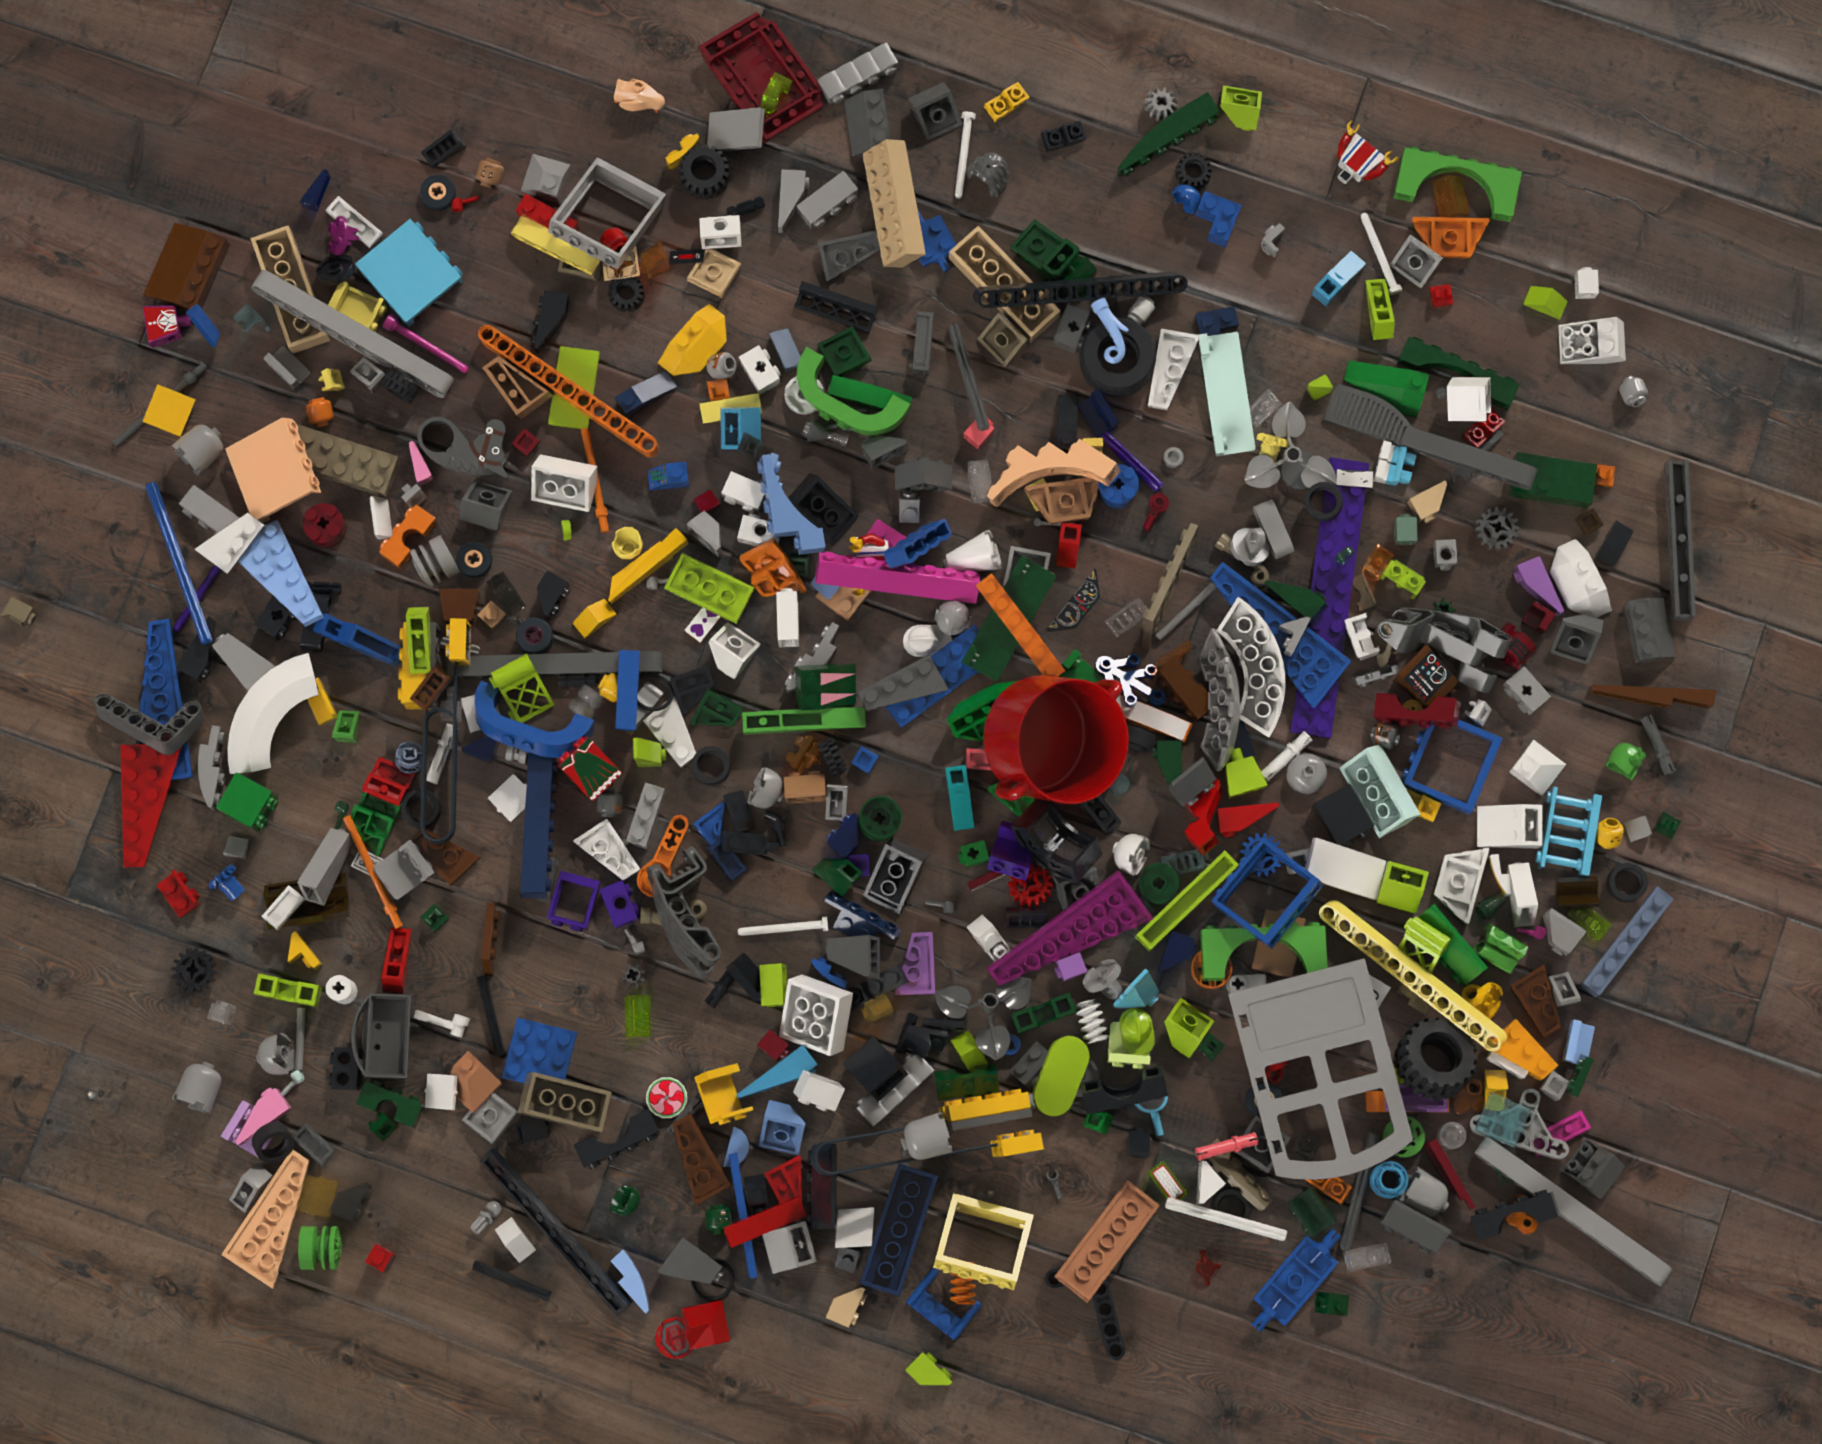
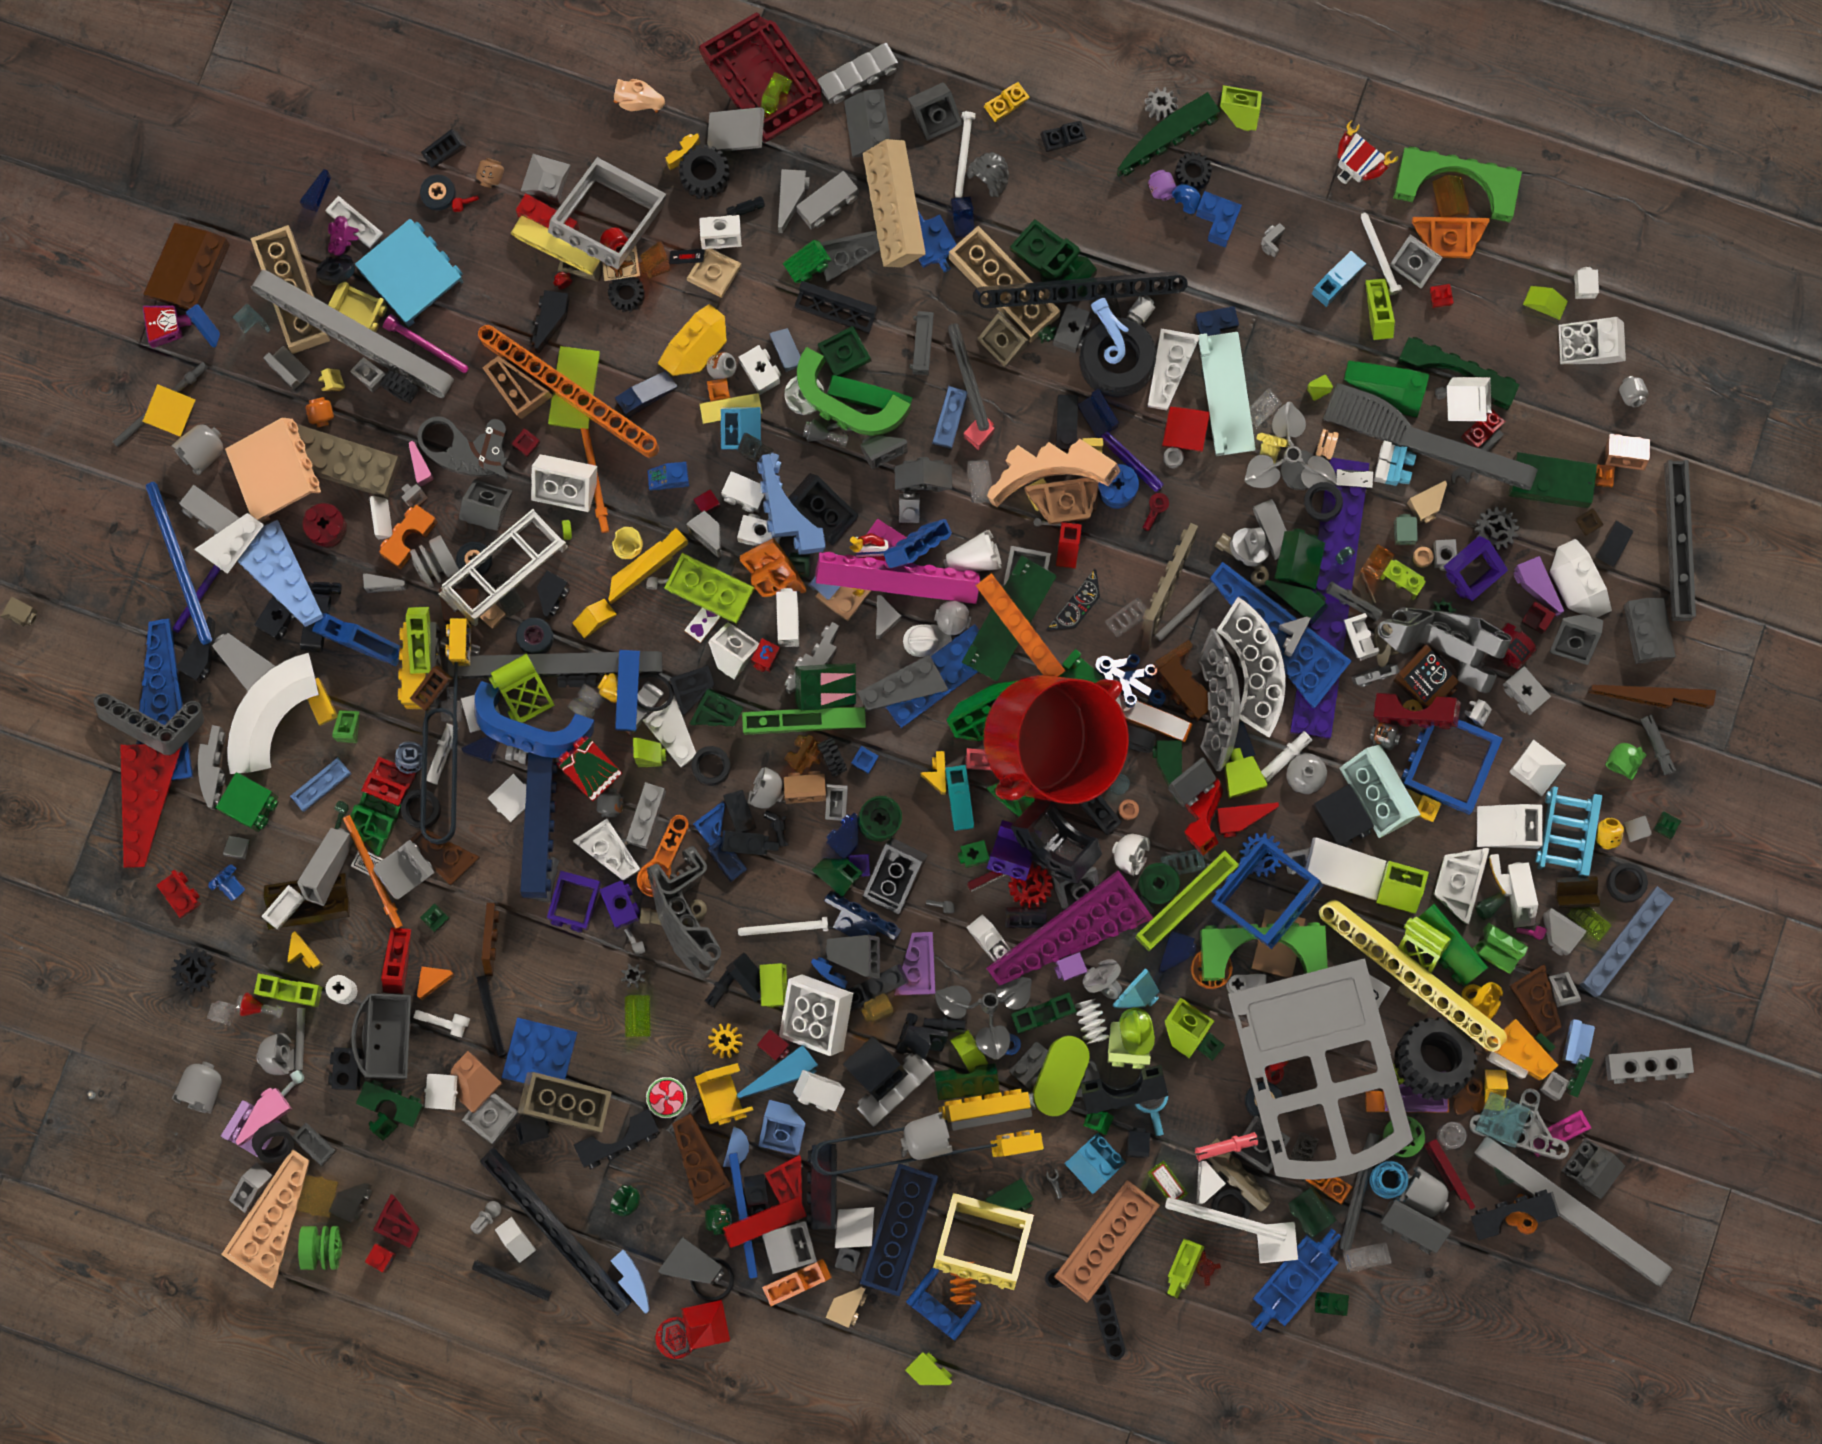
none -> piece [236,992,284,1020]
none -> medium blue tile [290,757,351,812]
none -> light grey slope [363,573,407,593]
none -> dark red wing [373,1194,420,1248]
none -> orange slope [417,966,455,1000]
none -> white piece [439,509,568,626]
none -> red plate [553,271,572,290]
none -> yellow gear [708,1023,743,1059]
none -> red brick [751,638,781,672]
none -> orange slope [762,1259,832,1306]
none -> green brick [783,240,832,283]
none -> light grey slope [876,595,901,639]
none -> yellow slope [921,751,946,795]
none -> medium blue tile [932,386,968,449]
none -> clear blue slope [951,196,975,238]
none -> dark green slope [985,1178,1034,1212]
none -> dark green plate [1038,324,1057,344]
none -> dark azure slope [1064,1133,1126,1194]
none -> nougat tile [1118,799,1139,821]
none -> medium lavender head [1148,170,1176,201]
none -> red slope [1162,407,1210,452]
none -> lime hinge [1167,1238,1204,1298]
none -> white sticker [1257,1222,1298,1263]
none -> dark green brick [1275,529,1325,590]
none -> light nougat wheel [1315,429,1339,460]
none -> dark grey pin [1325,581,1383,621]
none -> light nougat tile [1413,547,1434,568]
none -> dark purple window [1443,536,1508,601]
none -> dark green tile [1534,1033,1555,1053]
none -> brick [1605,434,1650,471]
none -> light grey brick [1605,1048,1694,1084]

